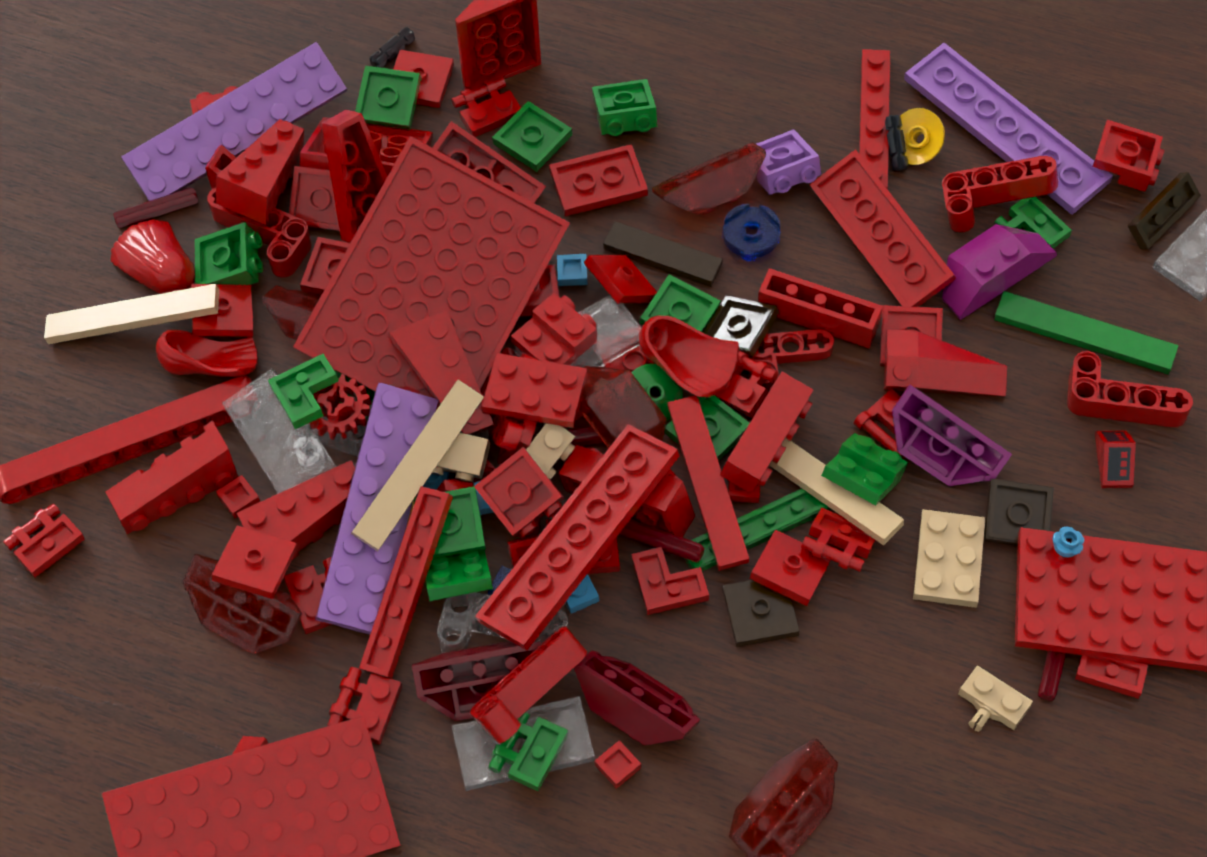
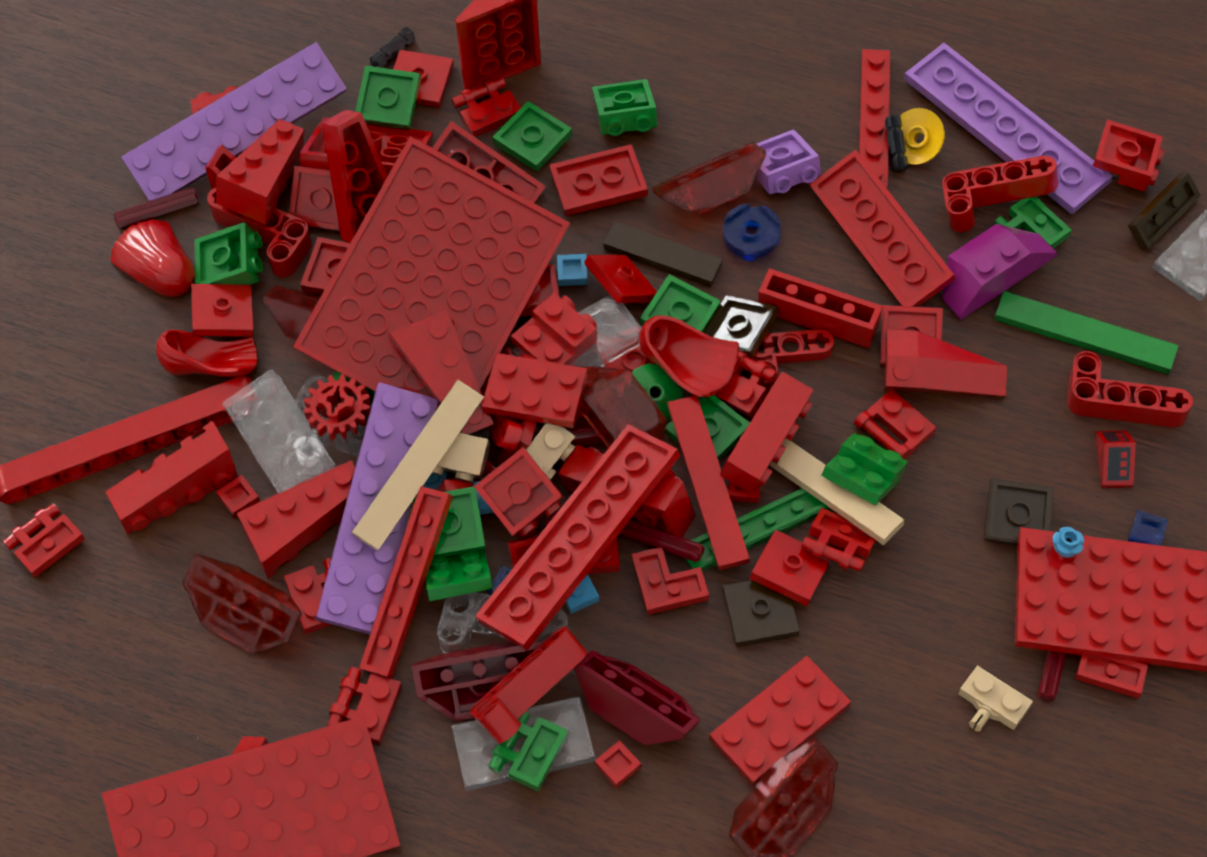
tile [44,284,219,344] -> none
red plate [212,525,297,599] -> none
green plate [268,354,338,430] -> none
magenta wedge [892,385,1012,486] -> none
tan plate [913,509,985,608] -> none
none -> red plate [709,656,851,786]
none -> clear blue plate [1128,510,1168,546]

